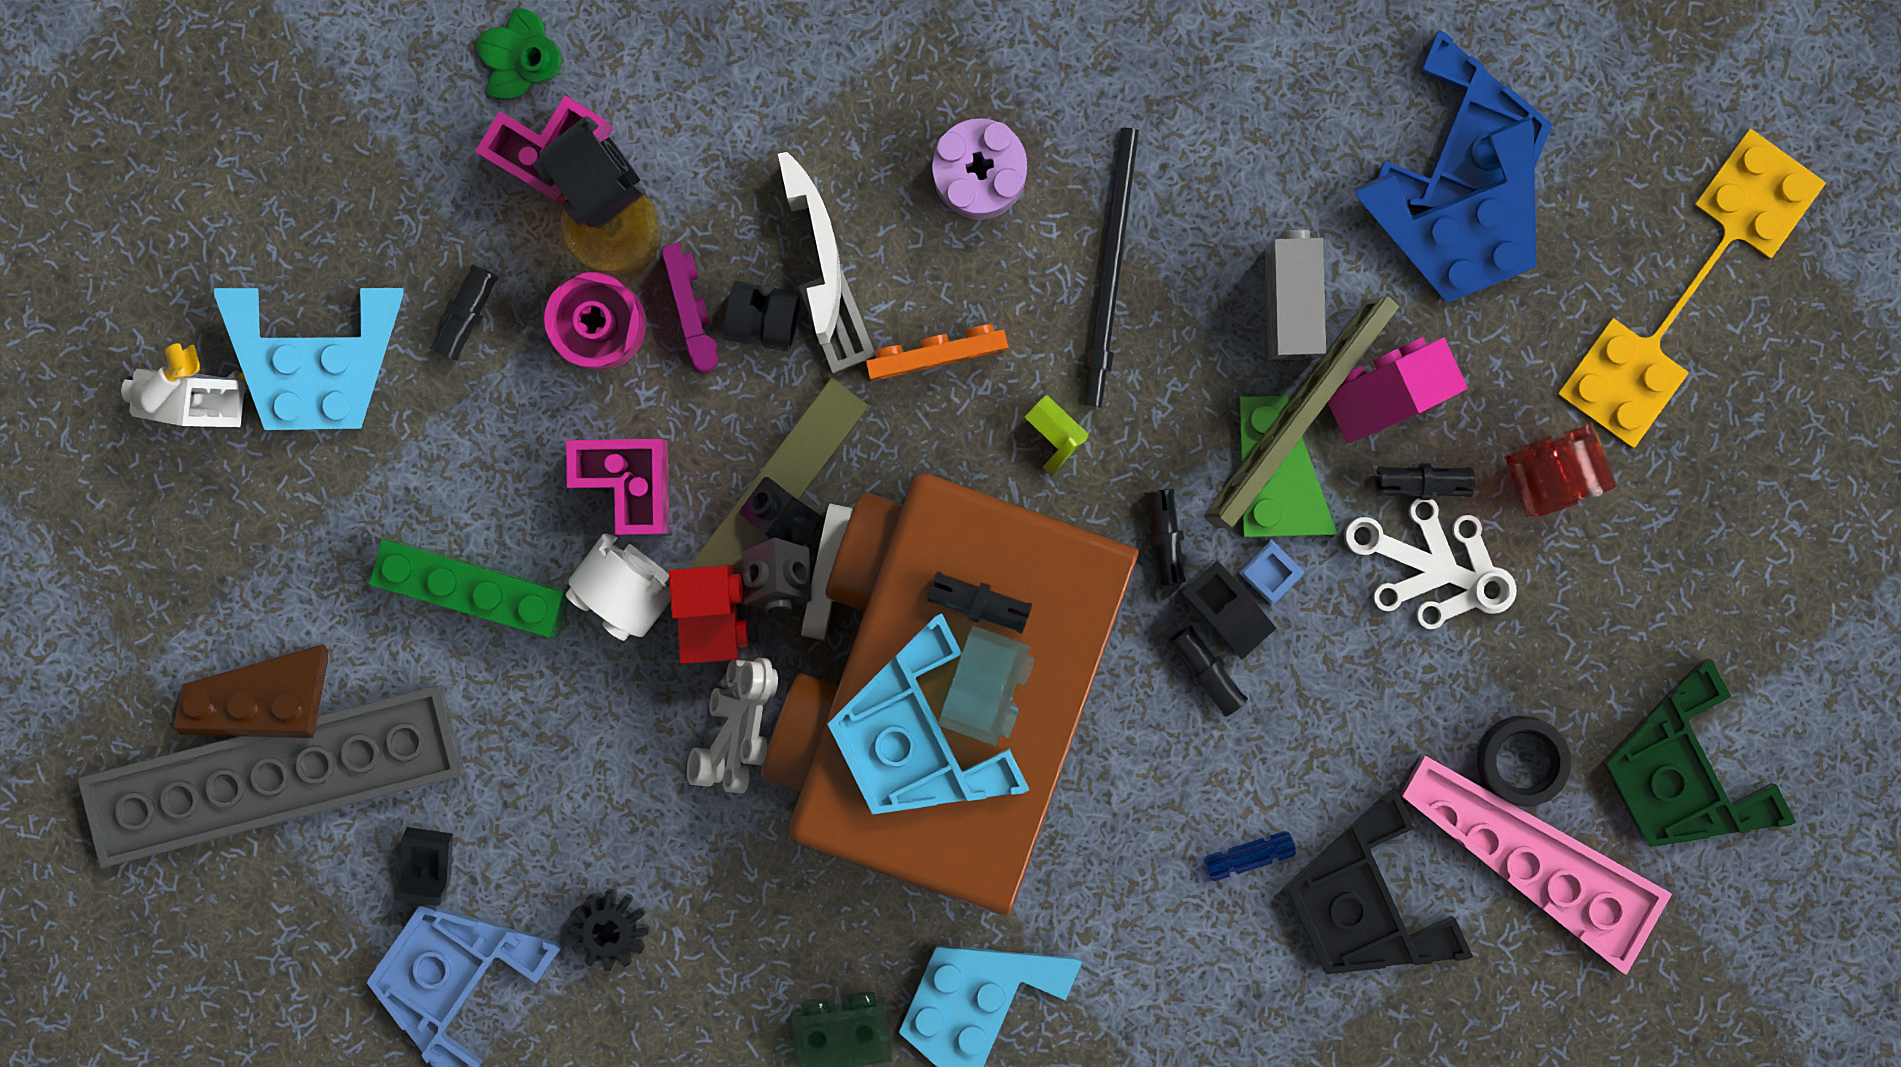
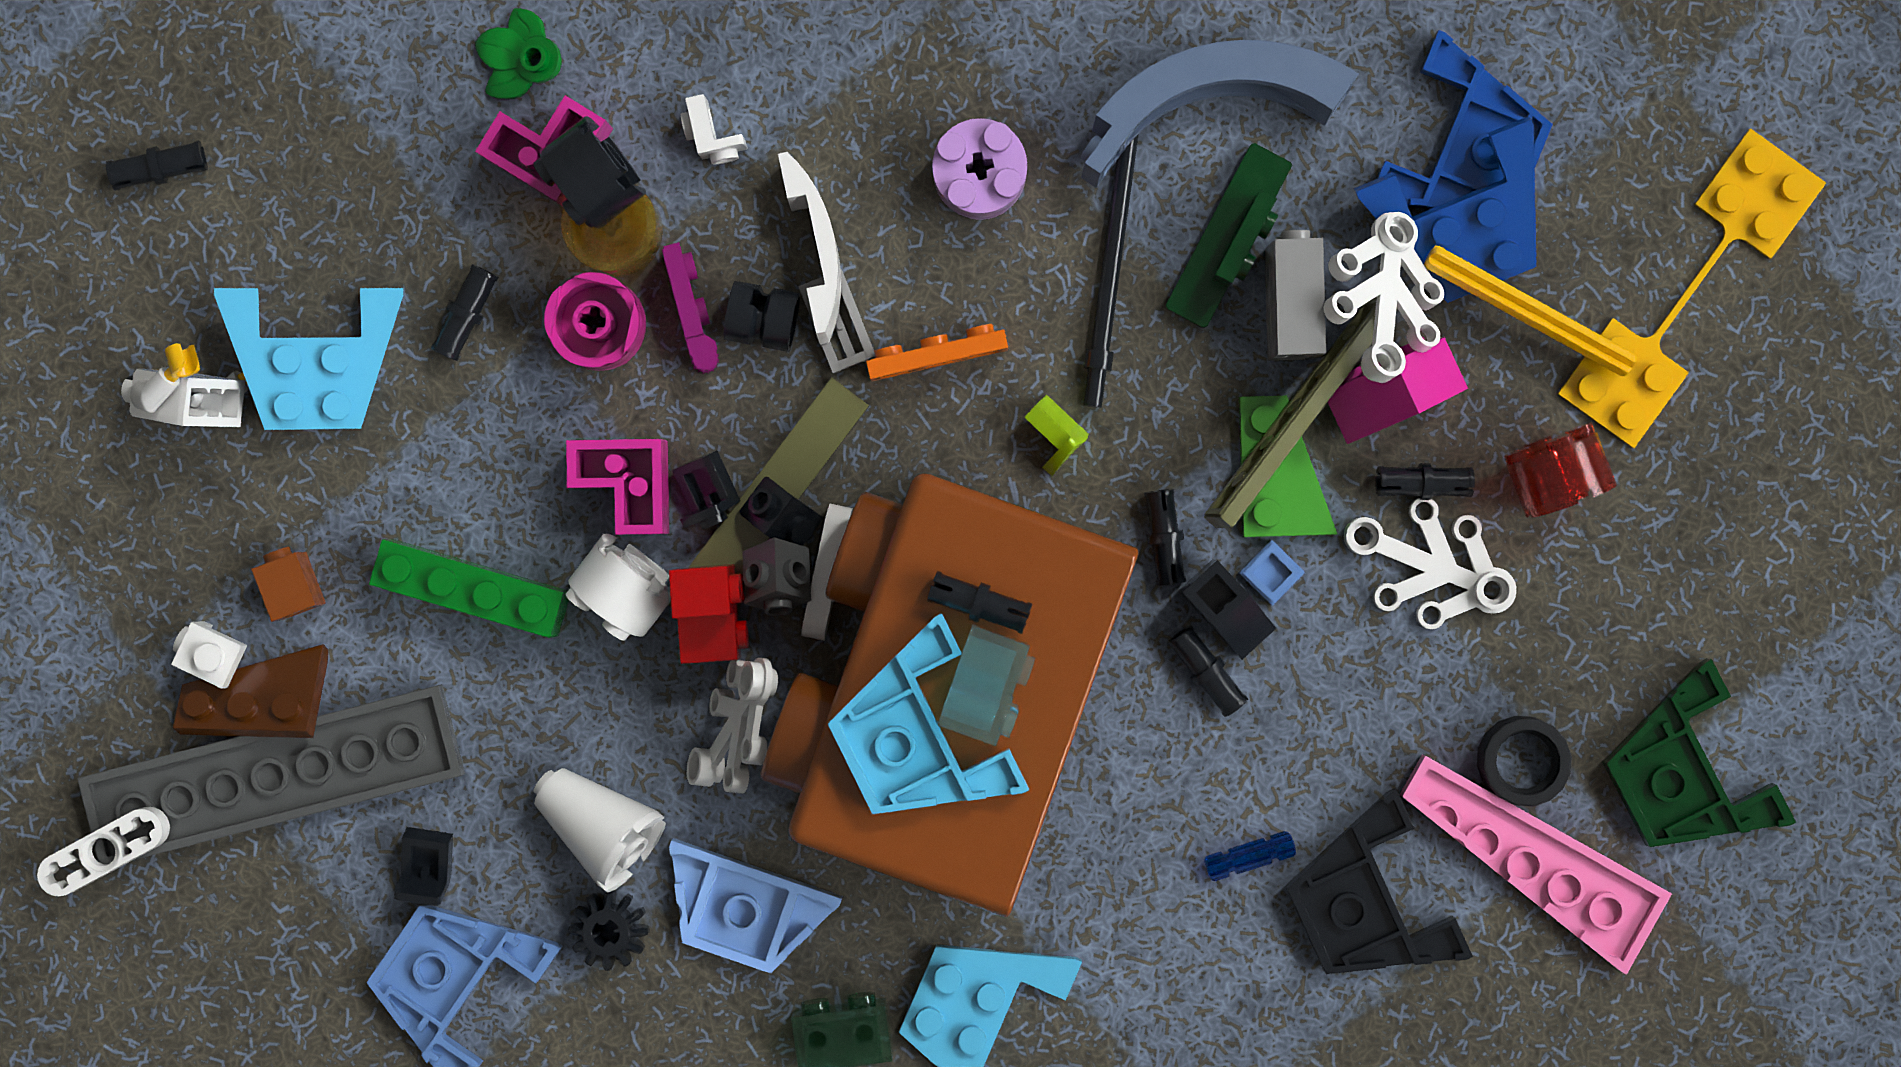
none -> white beam [37,807,170,896]
none -> black pin [106,140,208,191]
none -> white bracket [171,621,247,688]
none -> dark orange brick [251,547,326,622]
none -> white cone [534,768,666,892]
none -> light blue wing [669,838,843,973]
none -> black bracket [672,450,741,529]
none -> white bracket [680,94,747,165]
none -> sand blue arch [1080,40,1359,188]
none -> dark green bracket [1166,143,1292,328]
none -> white plant [1324,212,1444,383]
none -> yellow axle [1424,246,1637,377]

